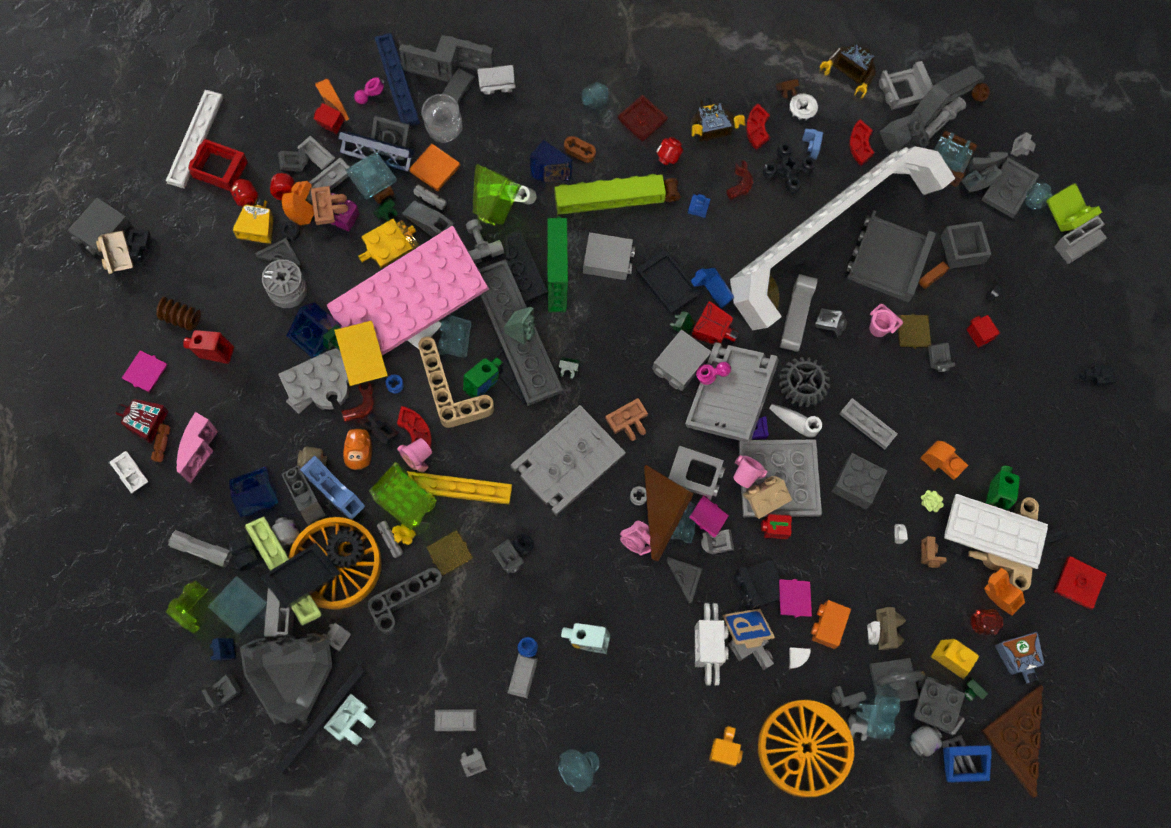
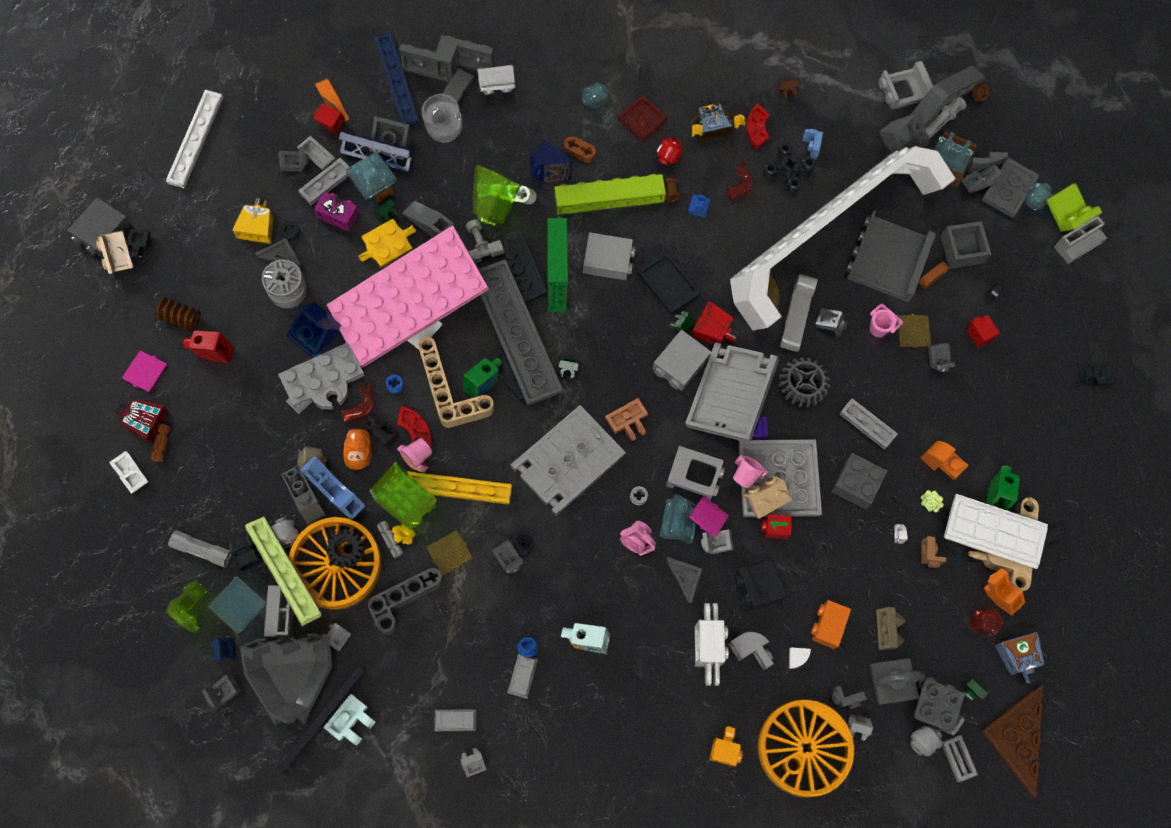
bright pink slope [177,412,218,483] -> none
red window [188,139,248,191] -> none
clear blue slope [229,466,278,517] -> none
red head [230,179,258,207] -> none
black piece [261,543,340,609] -> none
red head [270,173,295,200] -> none
orange brick [282,181,314,225] -> none
nougat hinge [311,186,348,225] -> none
dark green tile [323,324,340,351] -> none
yellow tile [334,320,387,386] -> none
dark pink plate [354,78,384,104] -> none
clear yellow tile [397,220,420,250] -> none
orange tile [409,144,460,191] -> none
light grey axle [413,185,447,210] -> none
clear light blue bracket [438,315,472,358] -> none
sand green slope [504,307,535,344] -> none
clear light blue tile [559,749,599,792] -> none
reddish brown tile [644,465,694,562] -> none
blue bracket [691,268,734,308] -> none
dark pink plate [696,362,731,385] -> none
piece [722,609,775,648] -> none
white piece [770,404,822,438] -> none
dark pink piece [779,579,812,618] -> none
white gear [790,94,818,120] -> none
dark brown torso [820,44,876,99] -> none
red tile [850,119,874,166] -> none
clear light blue plate [857,694,900,739] -> none
white tile [867,621,880,645] -> none
yellow torso [931,639,979,679] -> none
blue tile [943,746,991,782] -> none
light grey tile [1011,132,1036,157] -> none
red plate [1054,556,1107,610] -> none

